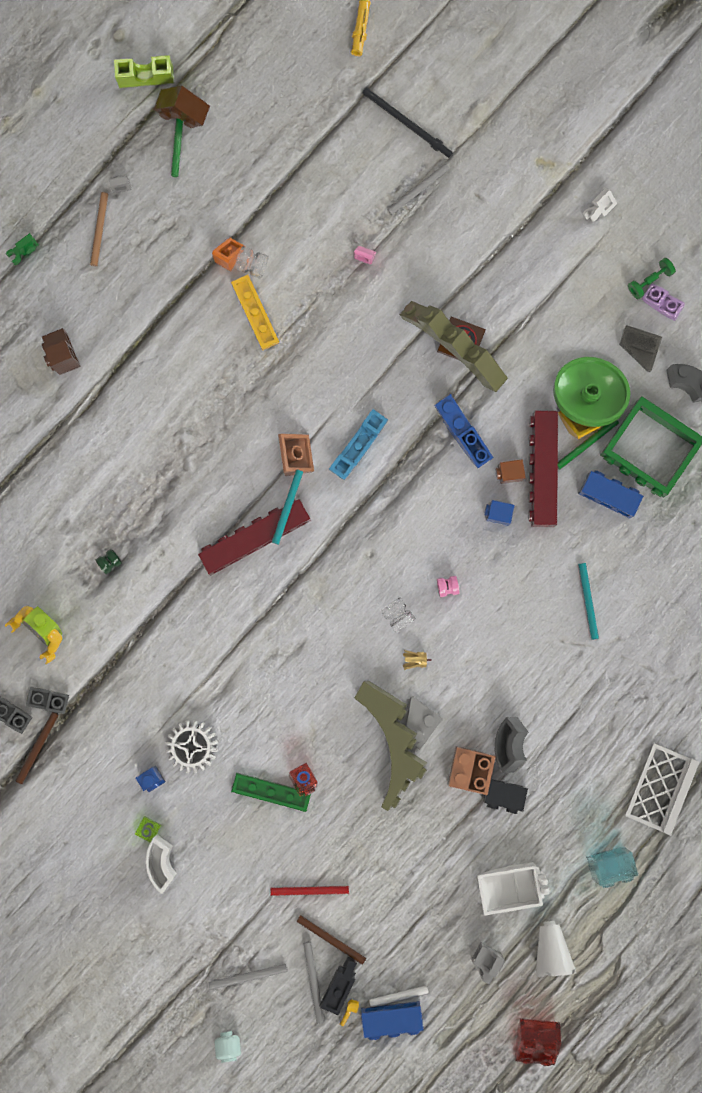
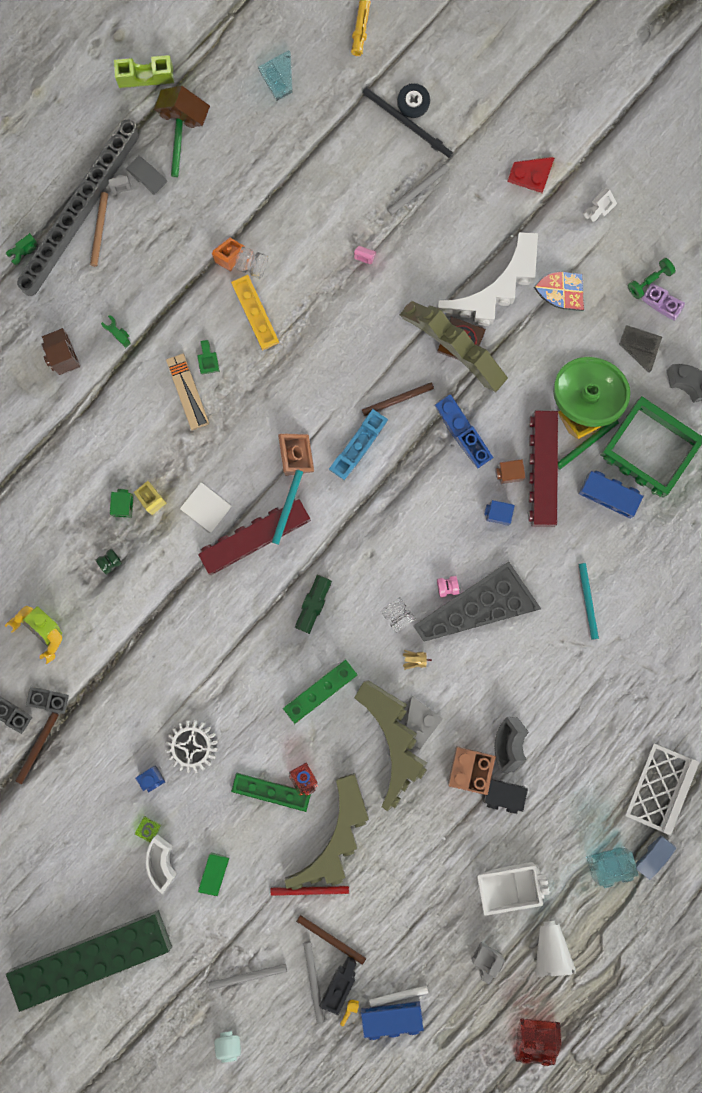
none -> dark green brick [6,910,172,1012]
none -> dark grey beam [17,119,139,296]
none -> green plate [101,315,131,348]
none -> green brick [110,489,134,518]
none -> dark grey slope [126,156,168,195]
none -> light yellow slope [133,481,167,515]
none -> tan tile [166,353,209,430]
none -> white sticker [180,483,232,533]
none -> green plate [197,340,220,375]
none -> green slope [198,852,229,896]
none -> clear light blue wing [258,50,293,101]
none -> green fence [282,659,358,724]
none -> olive arch [284,773,369,890]
none -> dark green piece [295,575,332,634]
none -> reddish brown bar [361,382,434,416]
none -> black bush [397,83,430,118]
none -> dark grey wing [413,561,541,642]
none -> white arch [437,232,538,326]
none -> red wing [507,157,554,193]
none -> shield [534,272,584,311]
none -> sand blue slope [635,835,676,880]

